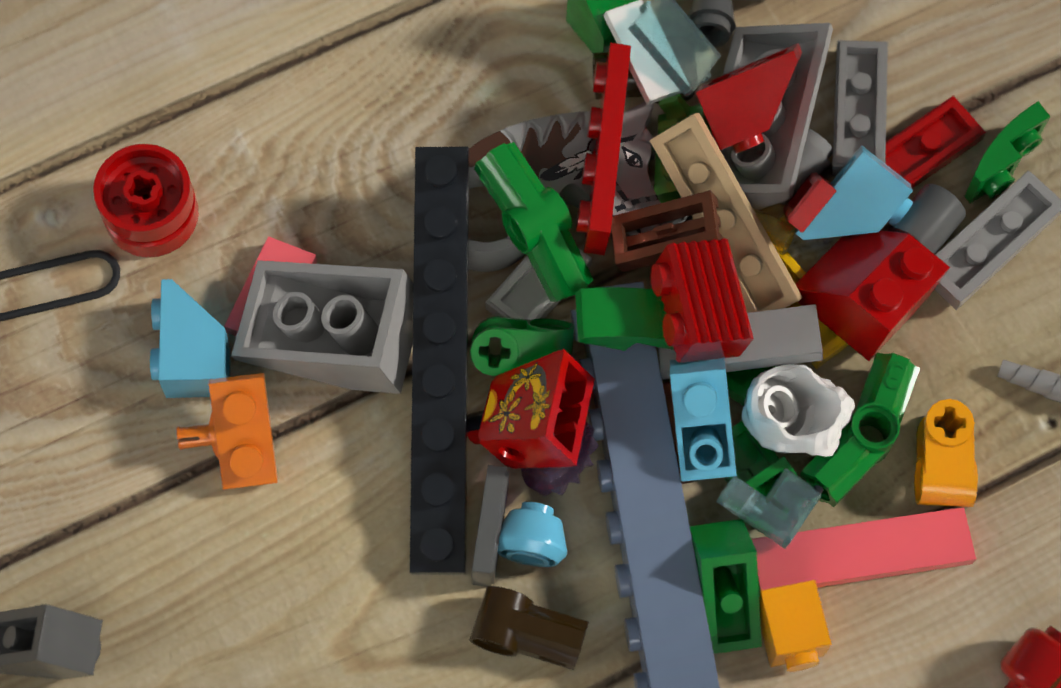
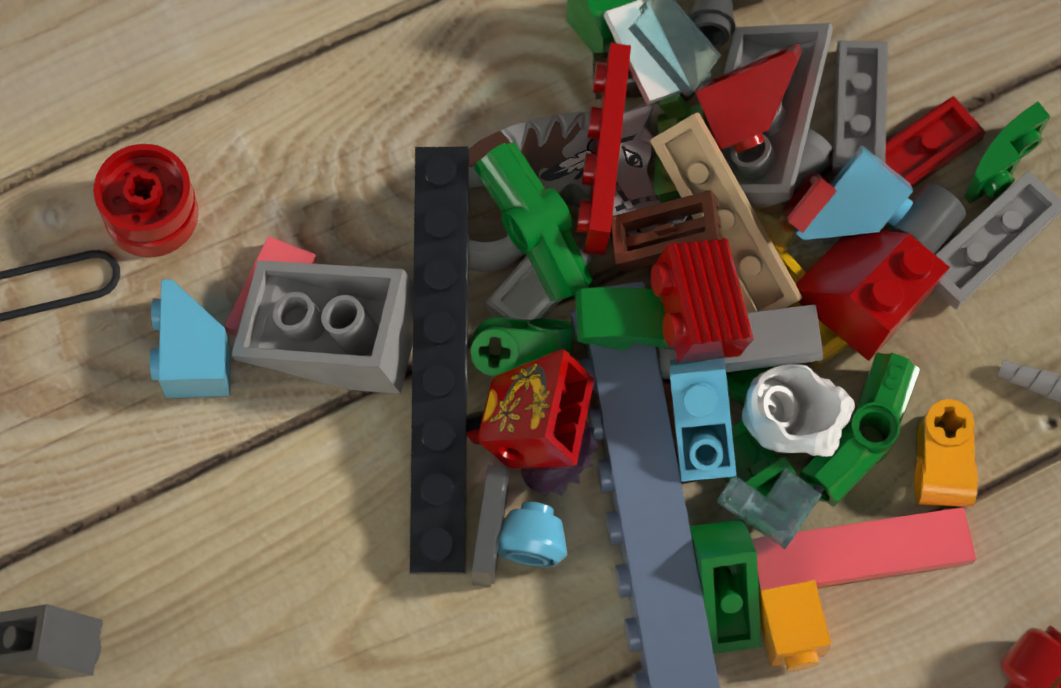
orange plate [177,373,278,490] -> none
dark brown piece [469,586,589,670] -> none

